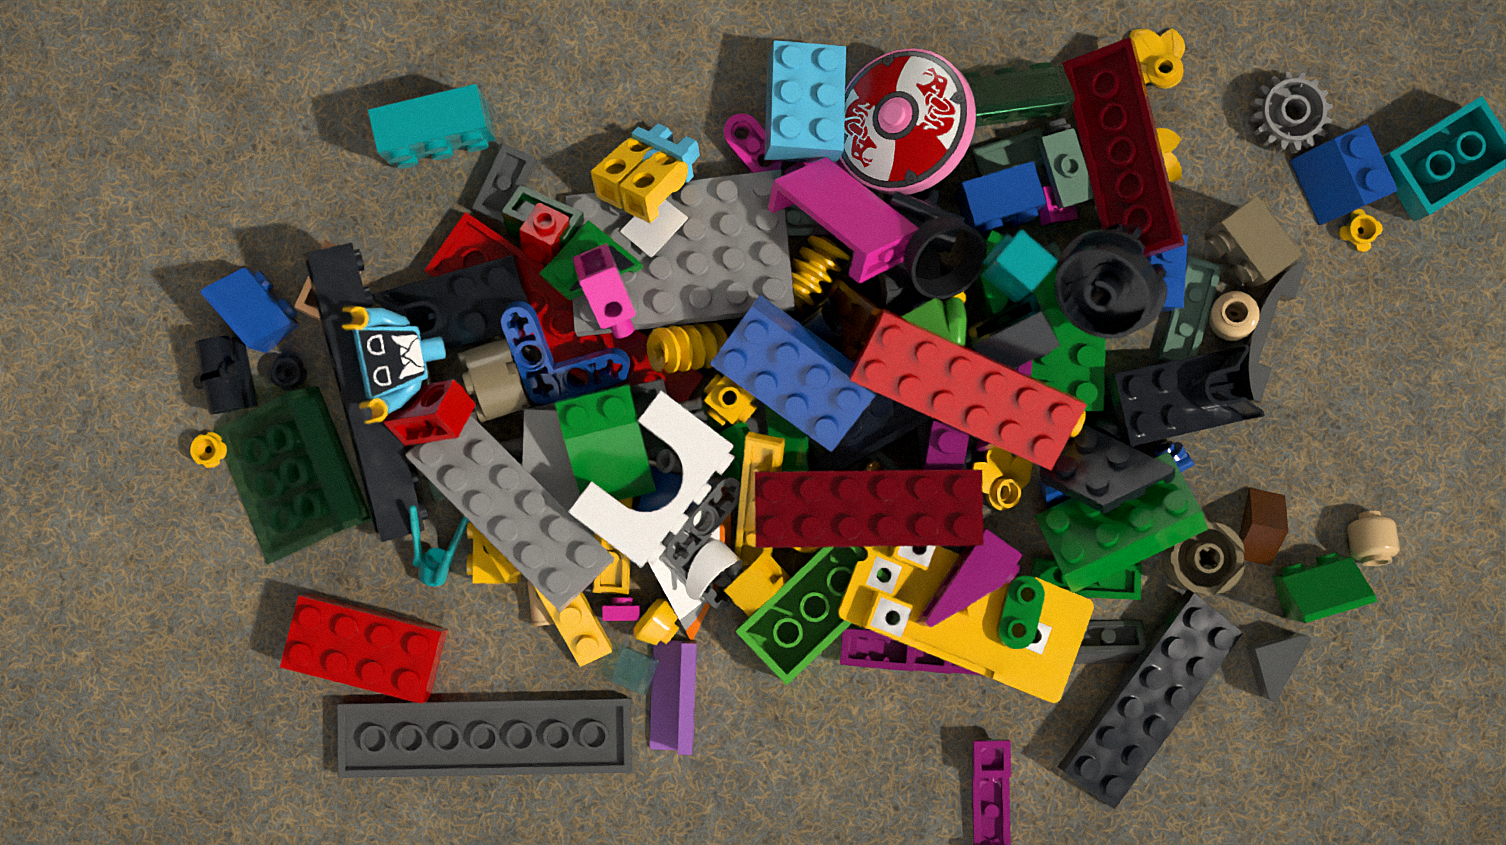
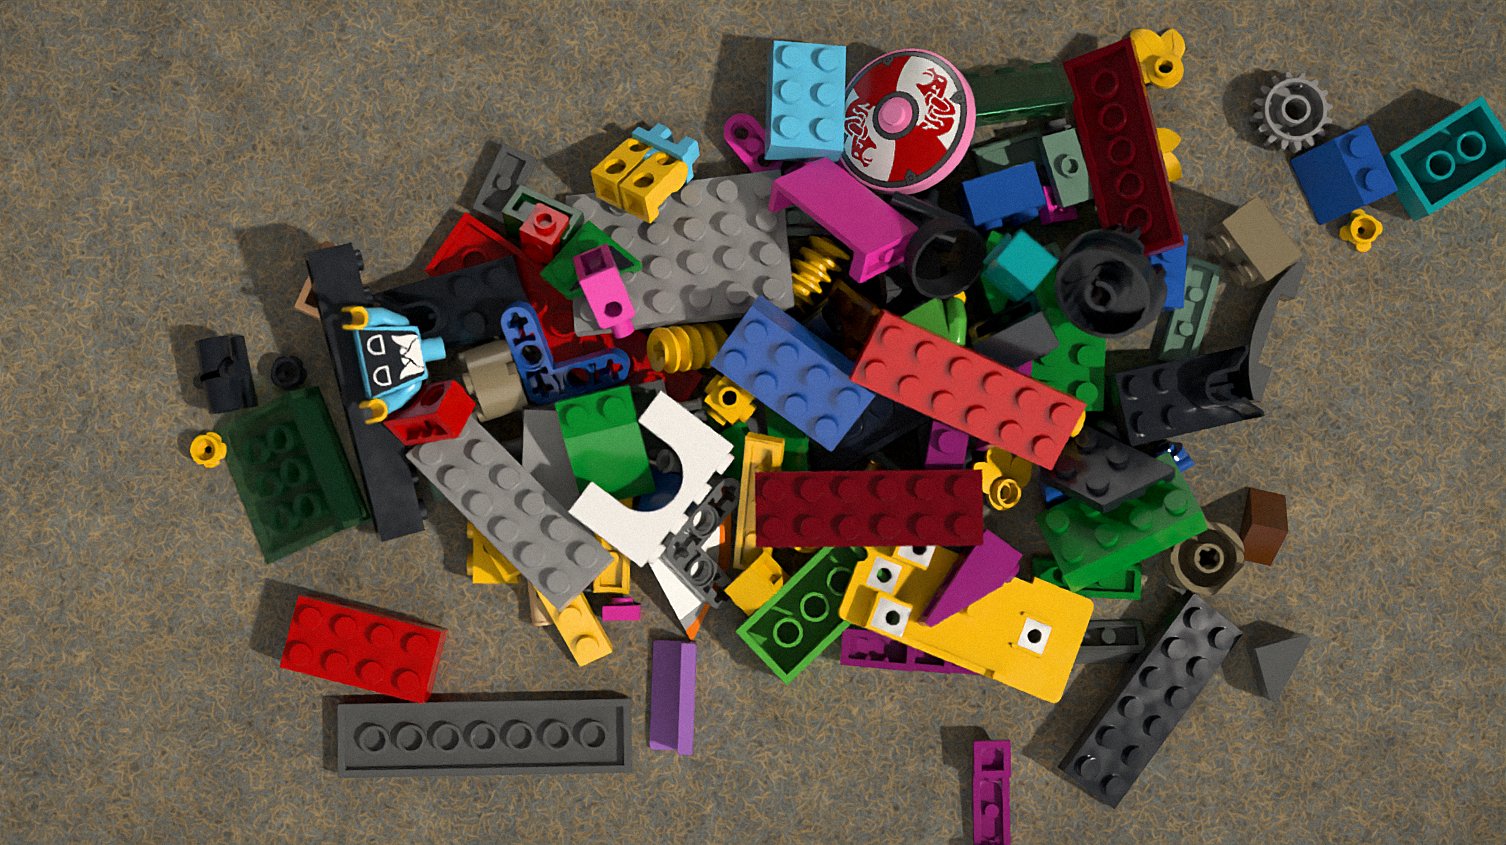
blue slope [200,267,300,353] -> none
teal brick [368,84,496,169] -> none
teal plant [409,505,469,587] -> none
clear light blue plate [610,646,660,695] -> none
white sticker [620,199,688,258] -> none
yellow cone [632,598,679,646] -> none
white helmet [686,540,743,600] -> none
green plate [996,576,1045,649] -> none
tan head [1209,291,1260,341] -> none
green slope [1272,552,1378,623] -> none
tan head [1347,511,1400,566] -> none

